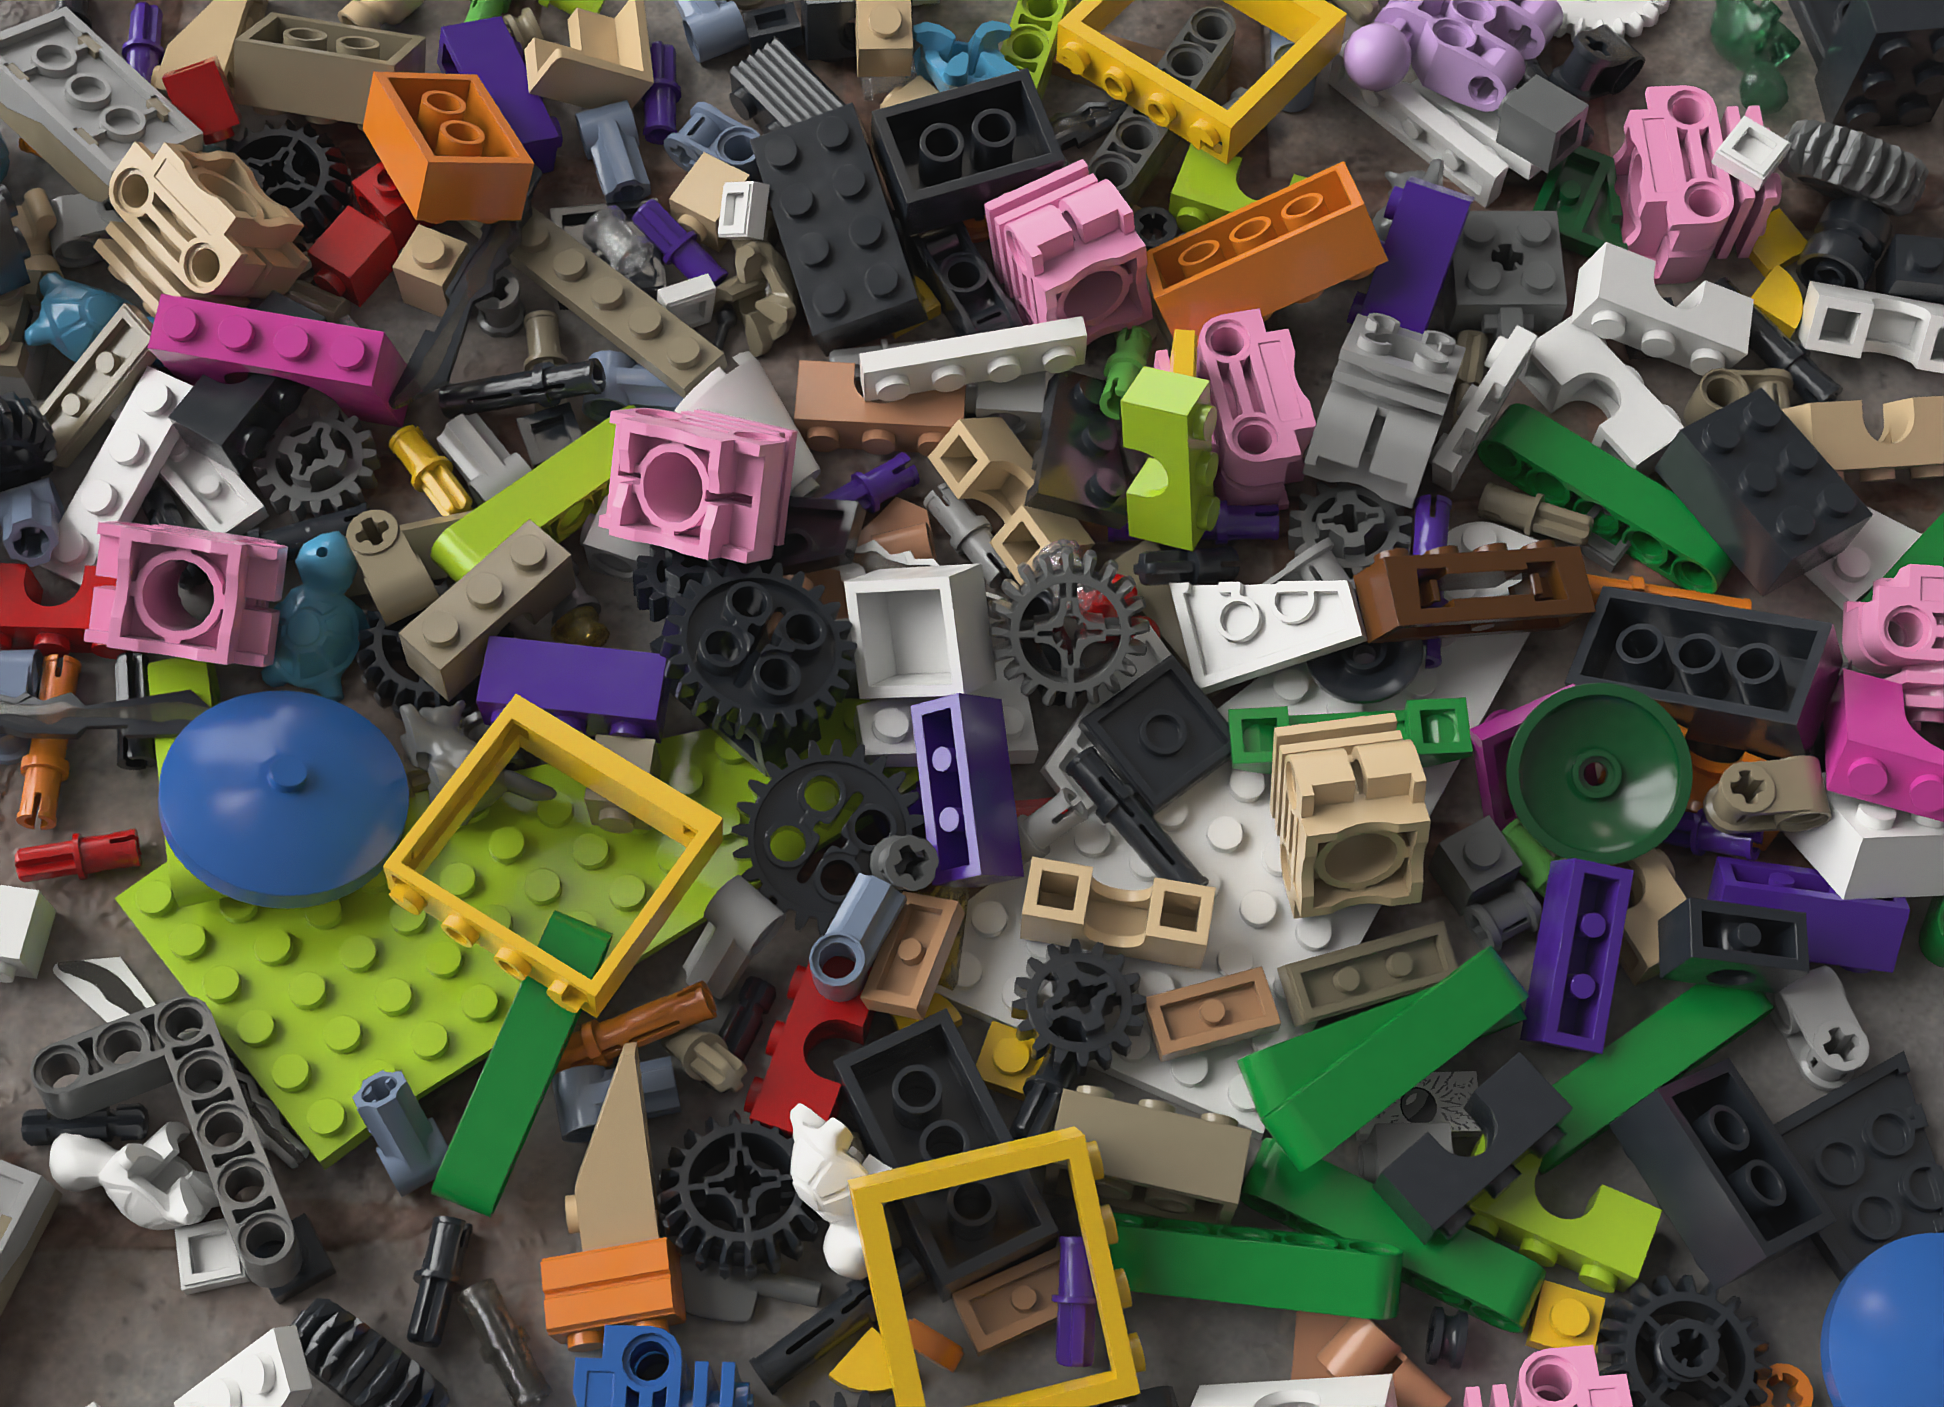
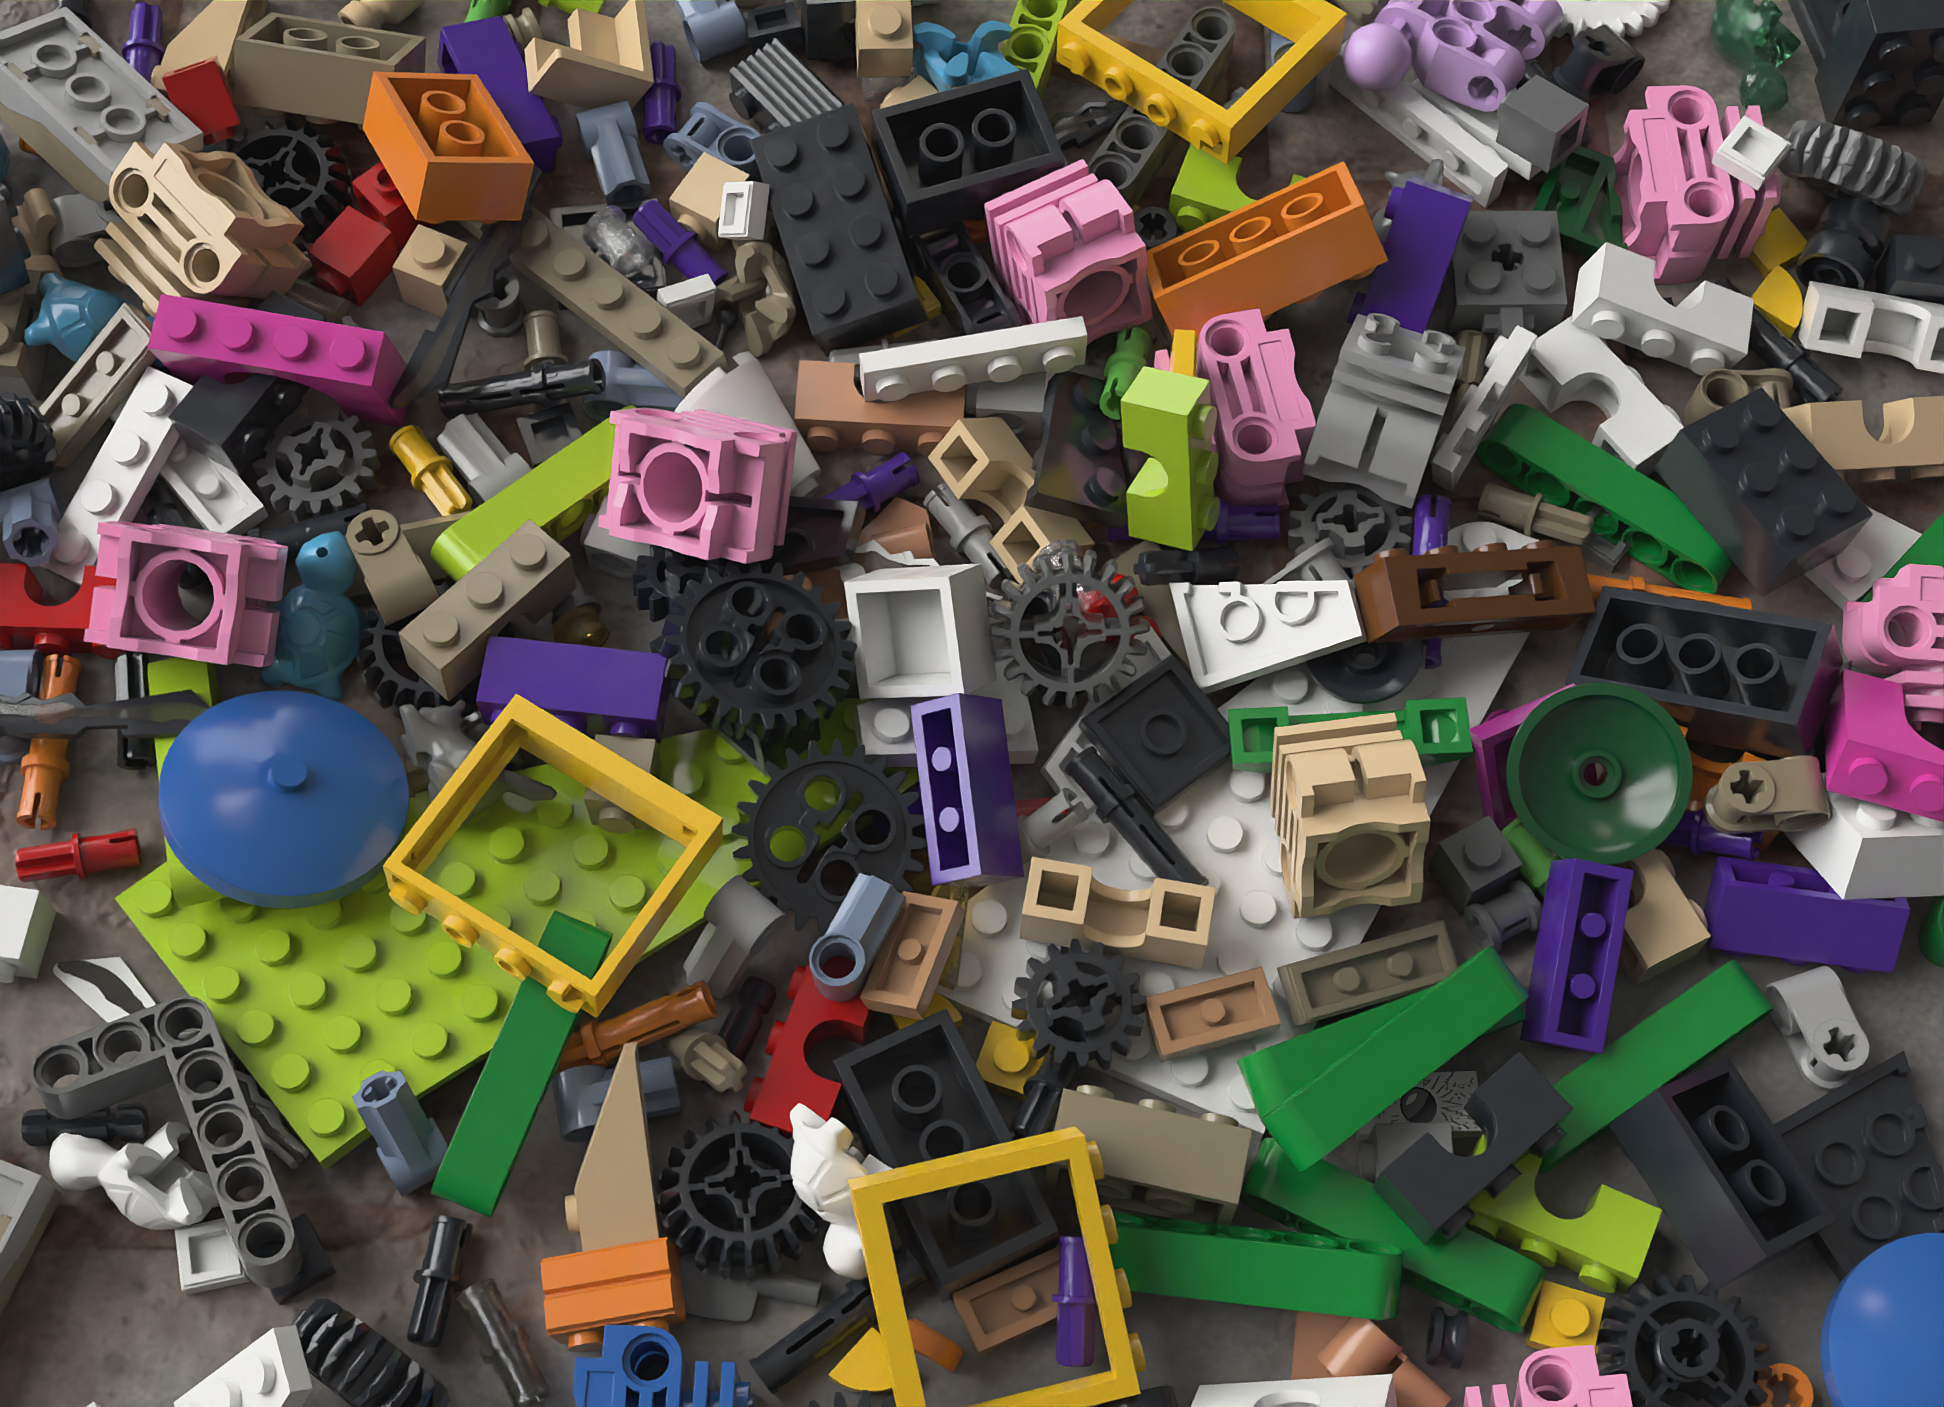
dark grey bush [870,835,939,891] -> none
black brick [1658,897,1810,994] -> none

